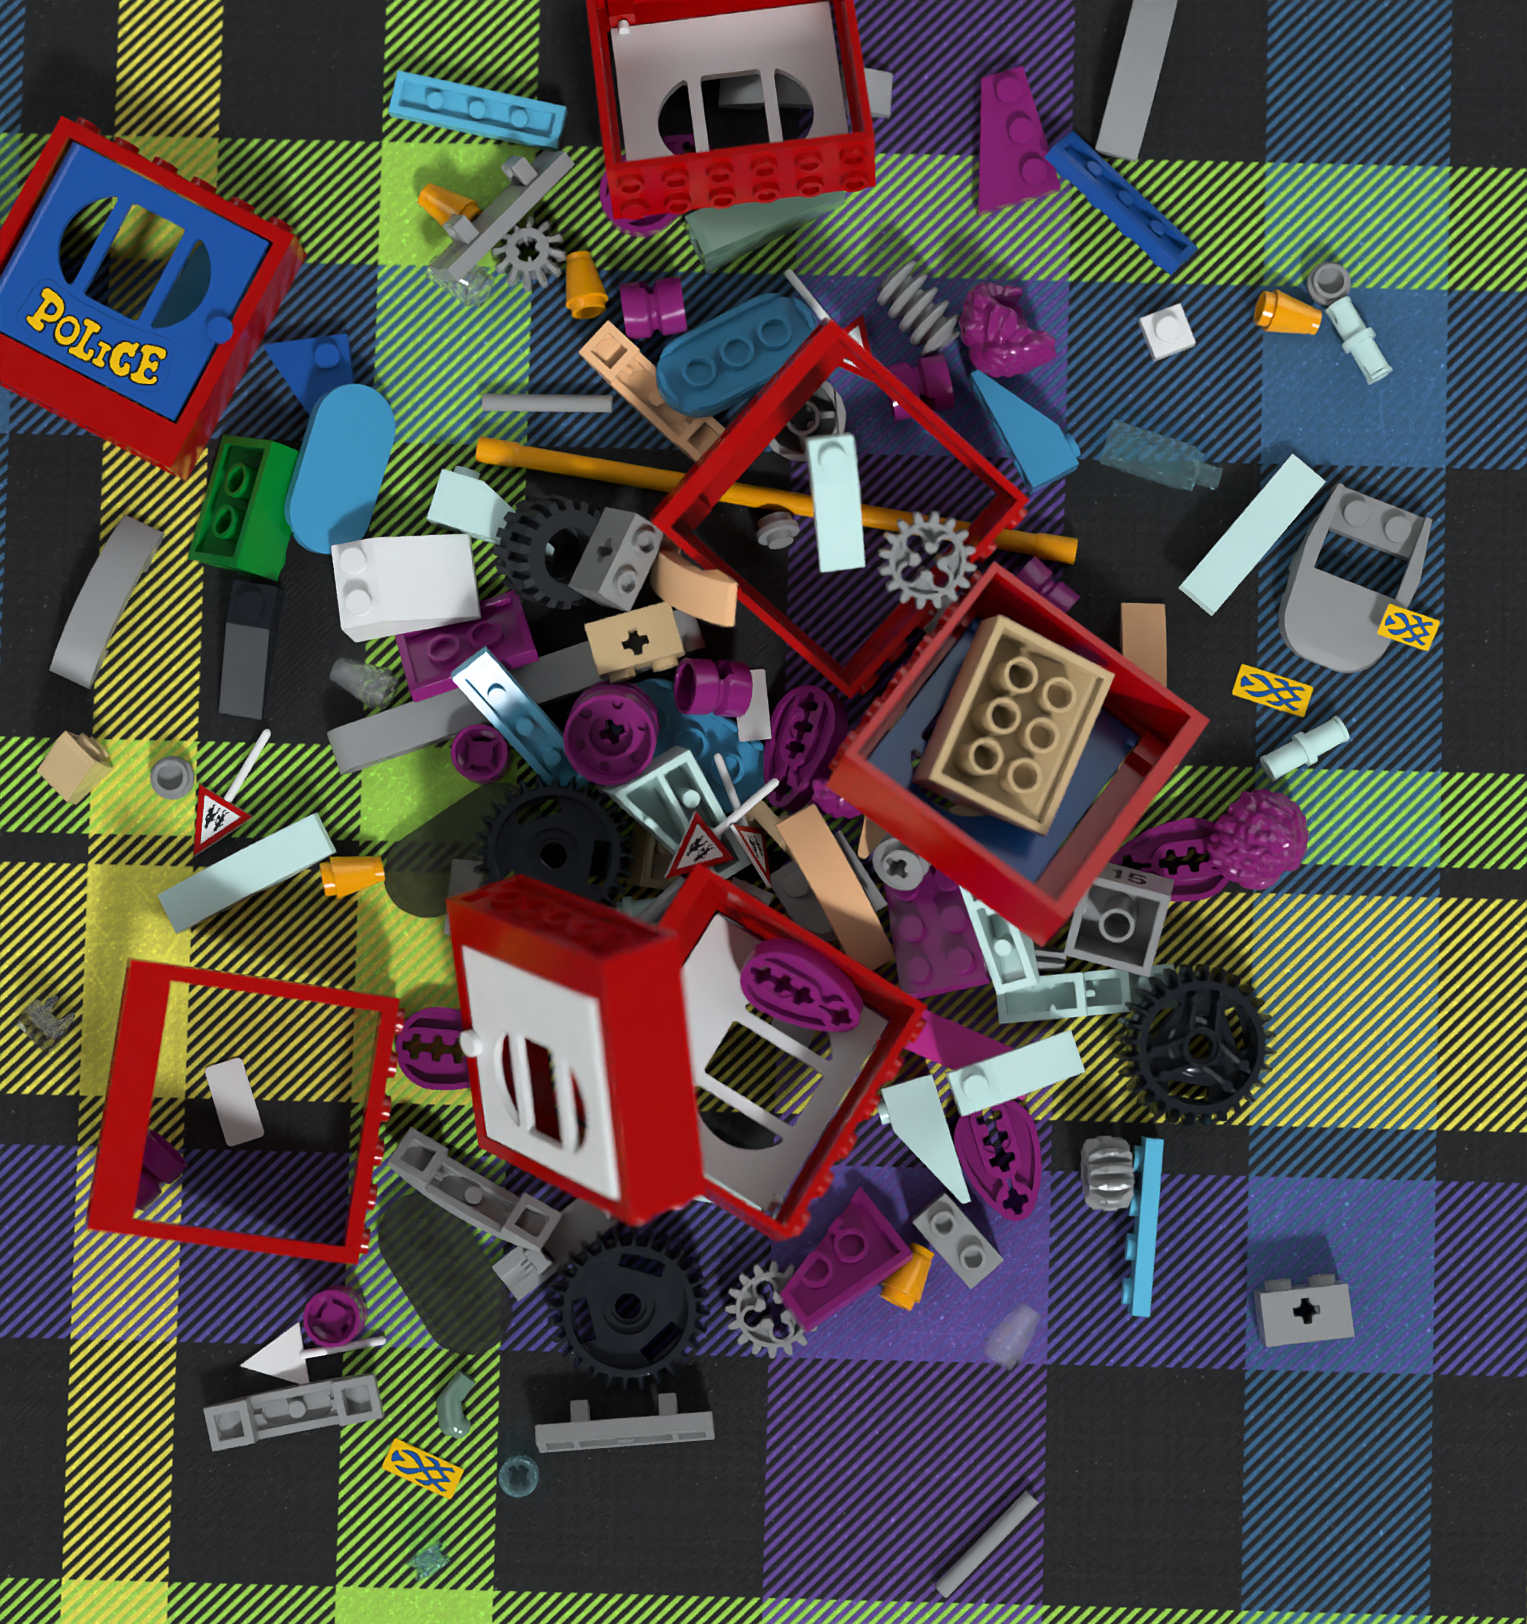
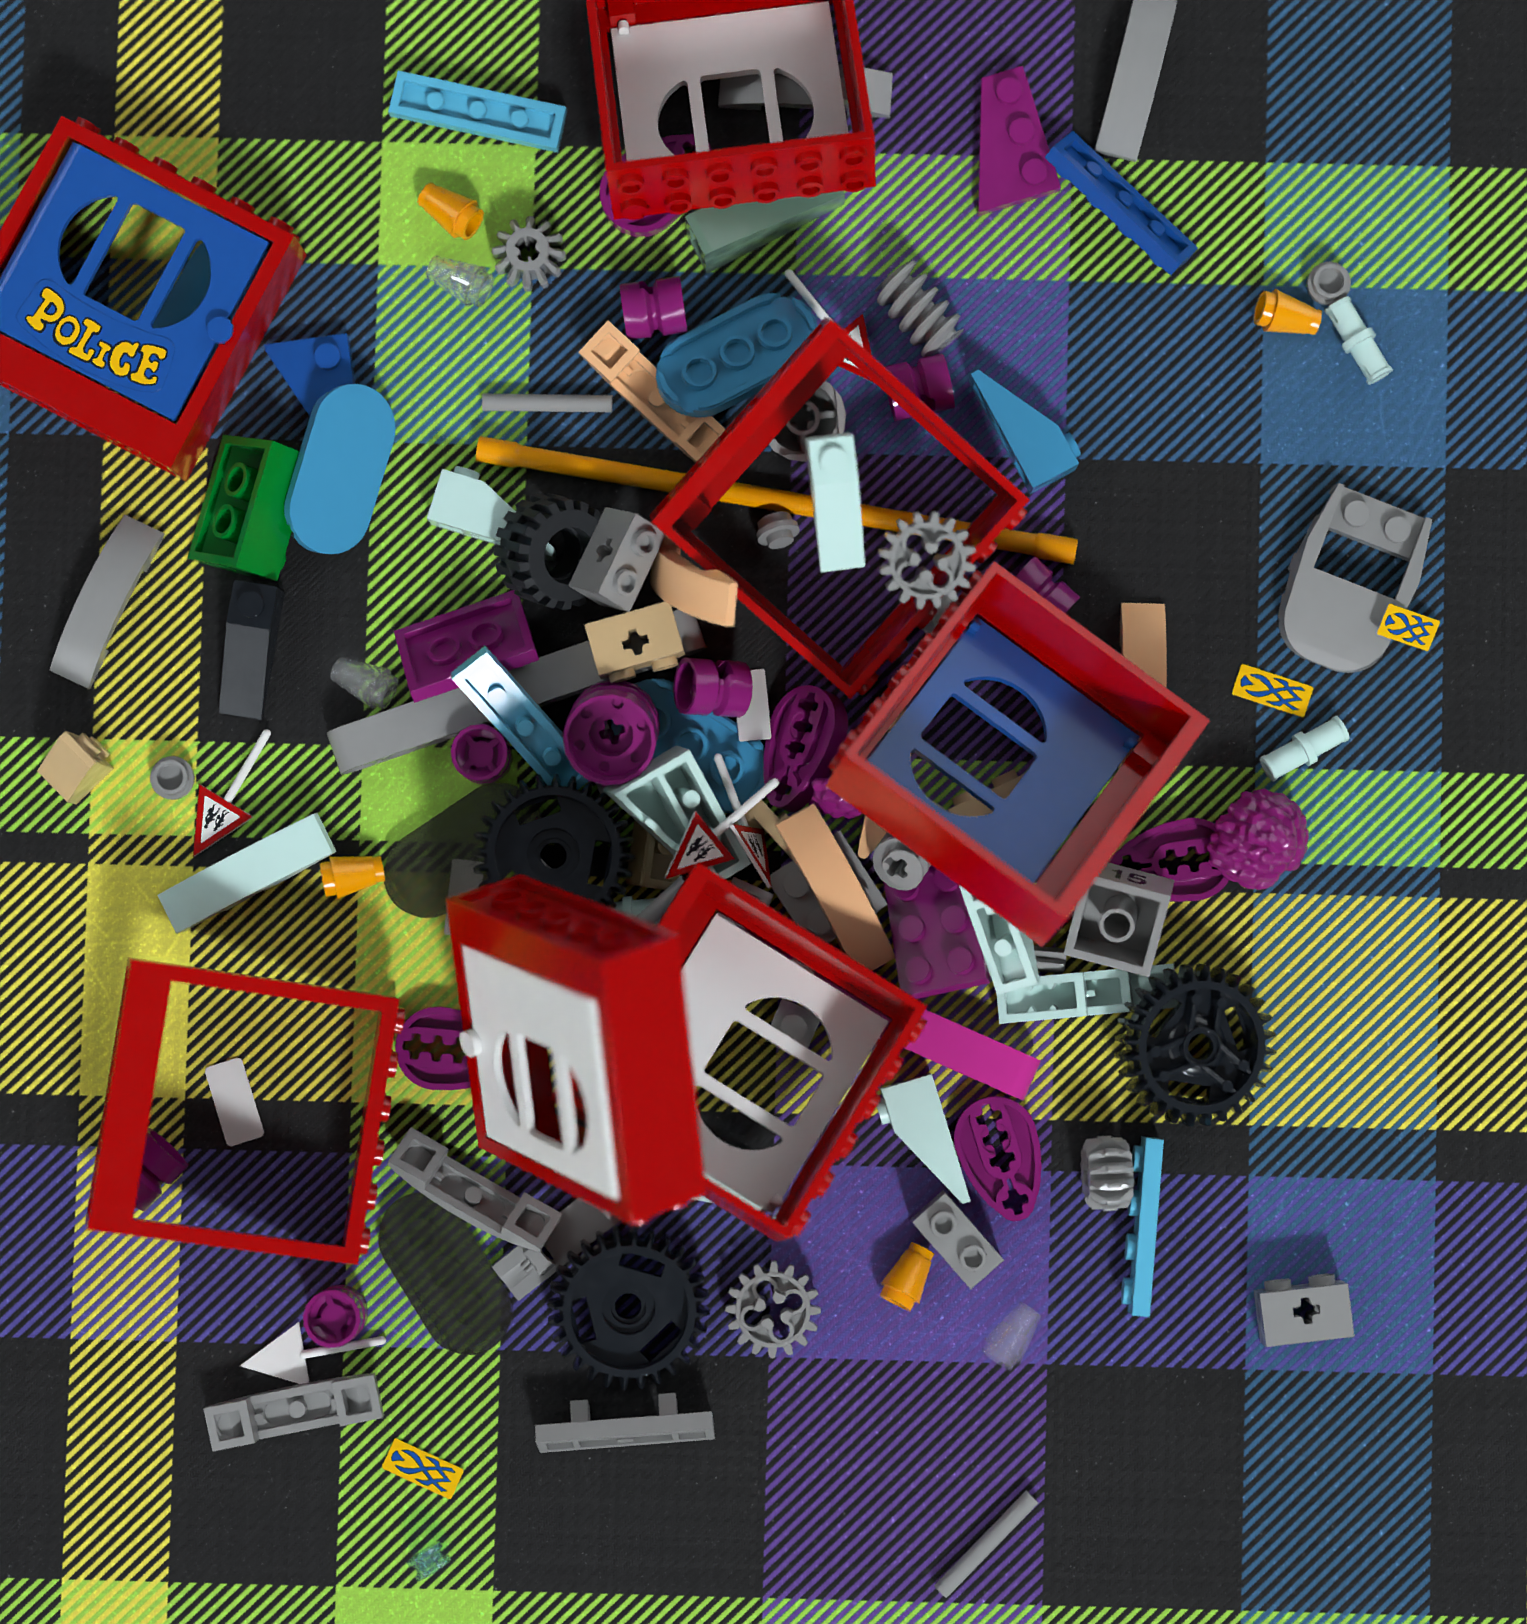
clear smoke tile [17,996,75,1056] -> none
white slope [331,534,482,642] -> none
light grey hinge [428,150,575,282] -> none
sand green arm [436,1369,476,1439] -> none
clear light blue bush [498,1455,540,1498] -> none
light orange cone [566,251,608,319] -> none
magenta piece [740,938,863,1032] -> none
magenta wing [780,1186,913,1334] -> none
tan slope [912,615,1115,836] -> none
light aqua slope [945,1030,1085,1116] -> none
magenta hair [959,282,1057,378] -> none
clear light blue hinge [1099,420,1223,491] -> none
white plate [1138,303,1196,361] -> none
light aqua slope [1179,454,1326,616] -> none

